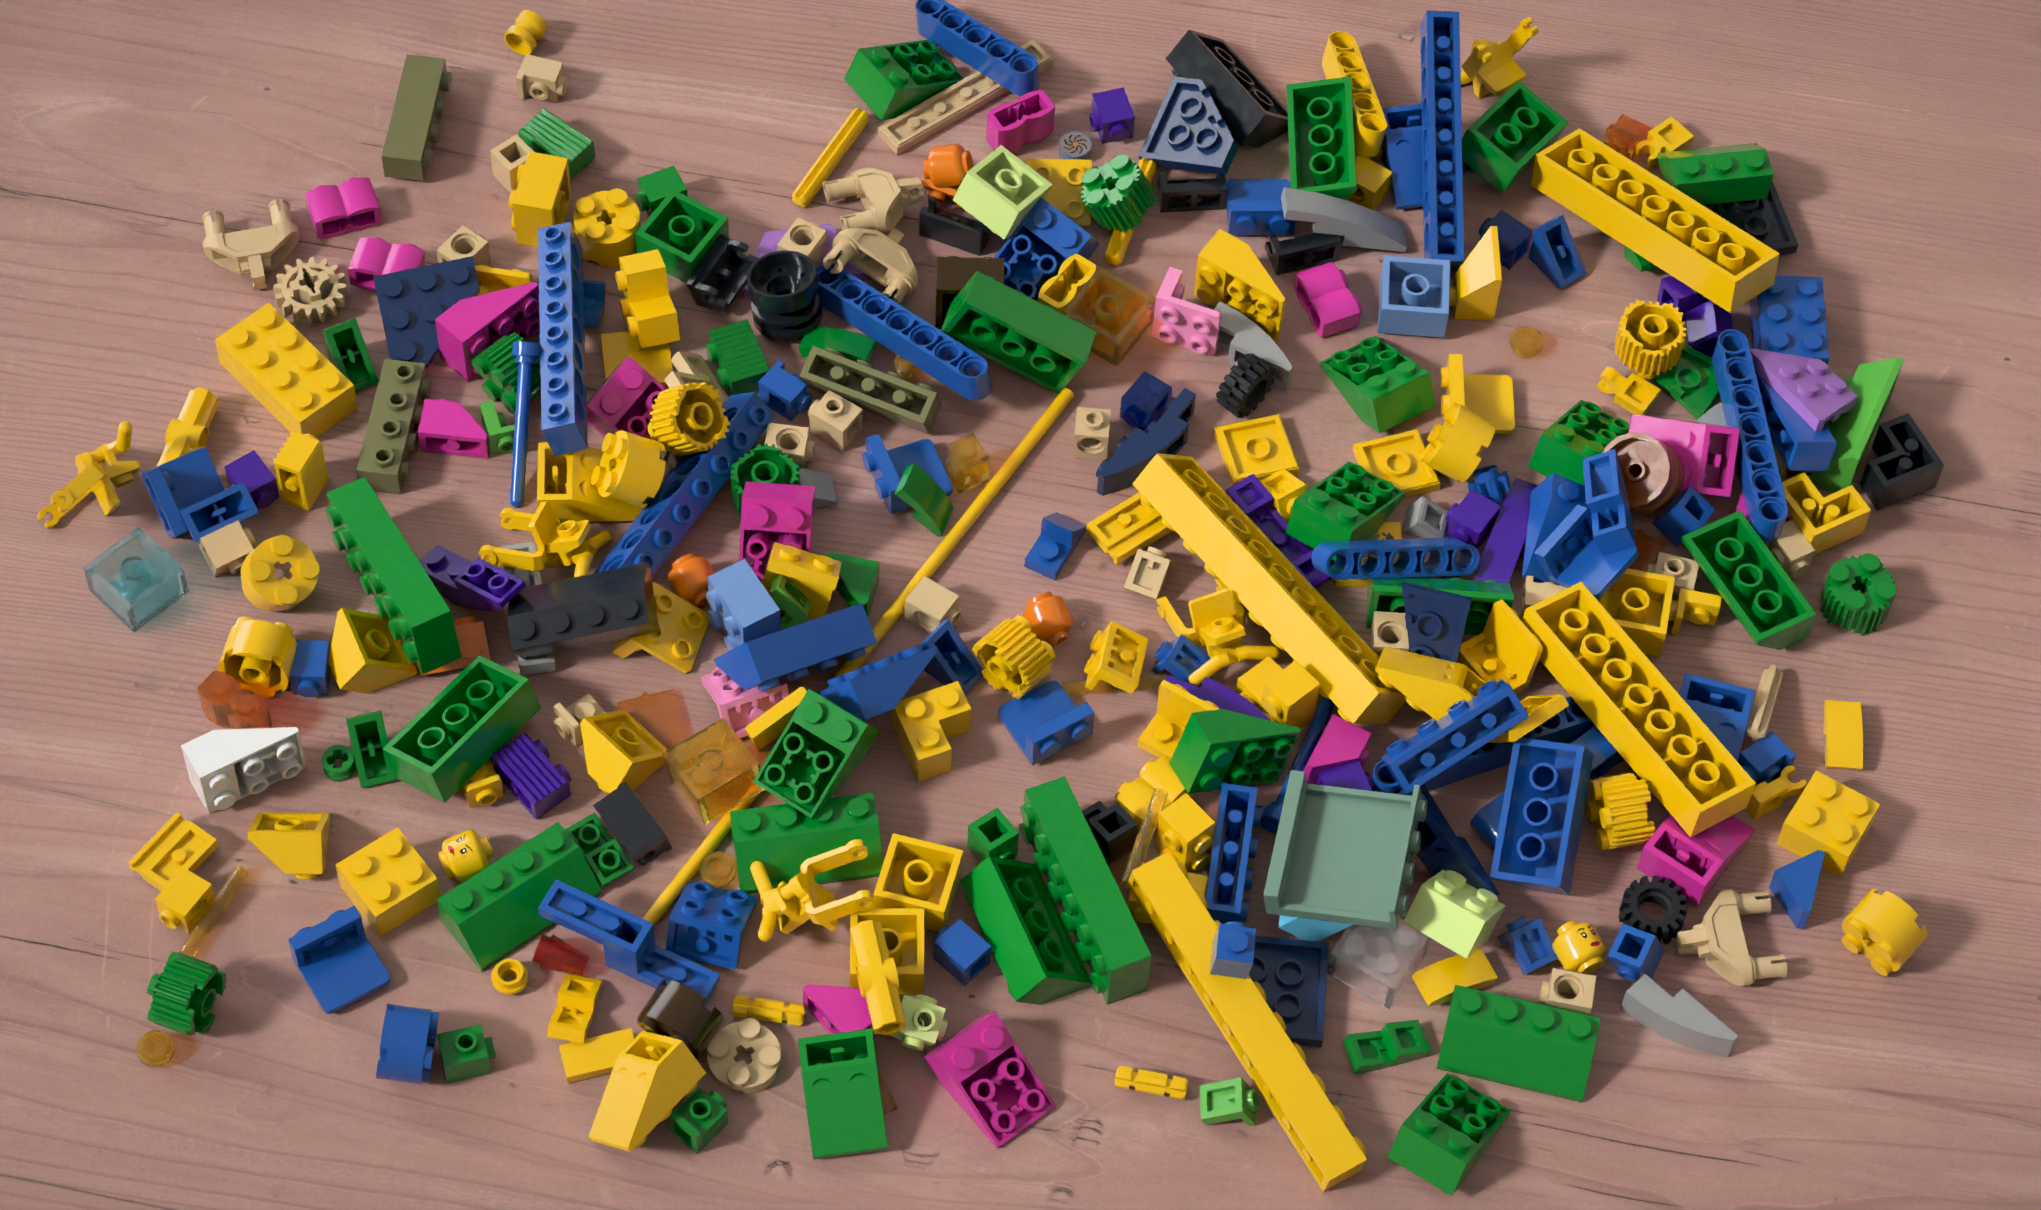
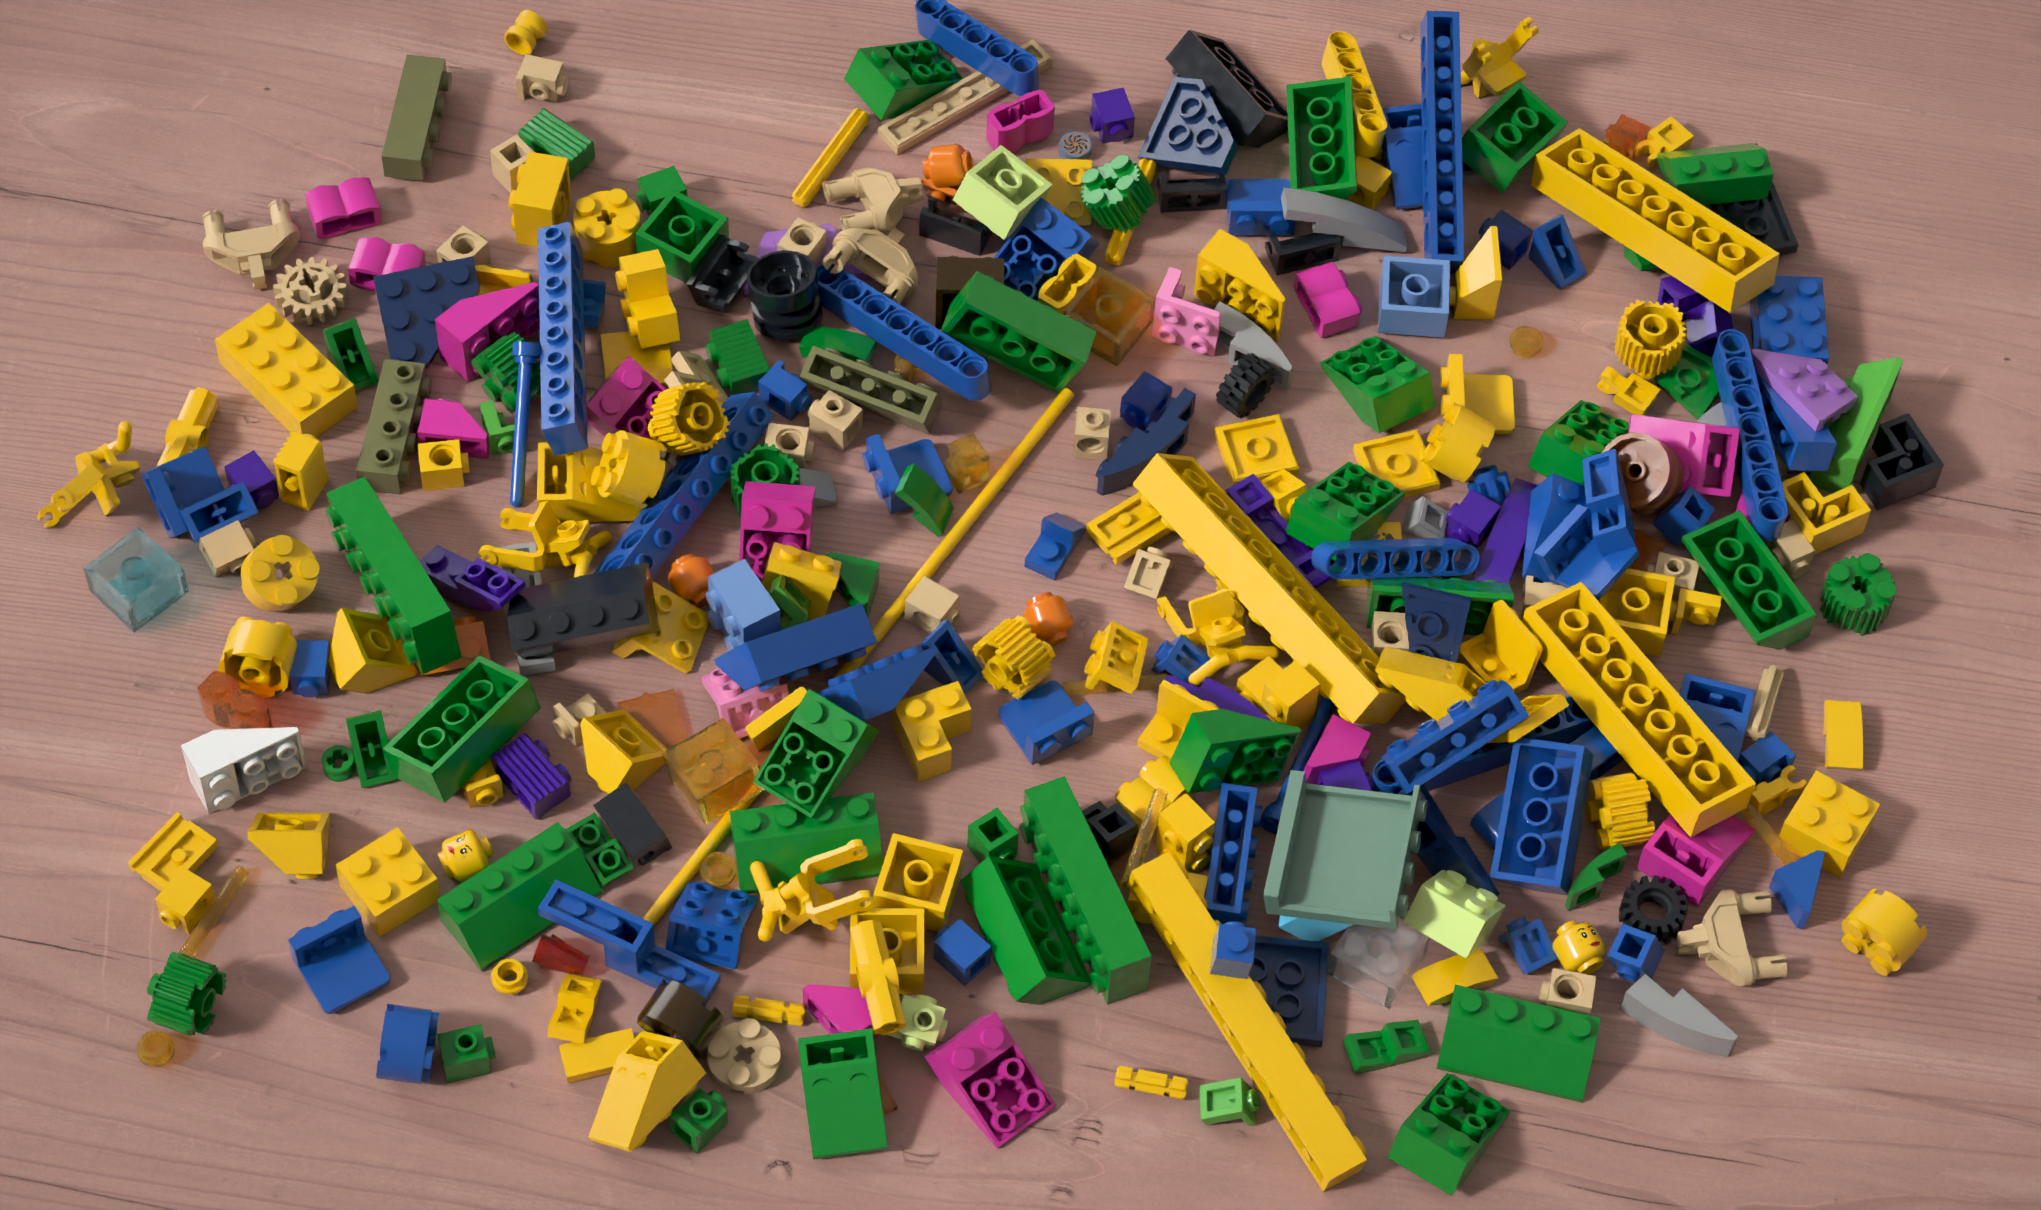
none -> yellow brick [418,439,470,491]
none -> green slope [1565,843,1627,911]
none -> clear yellow bar [1740,800,1798,866]

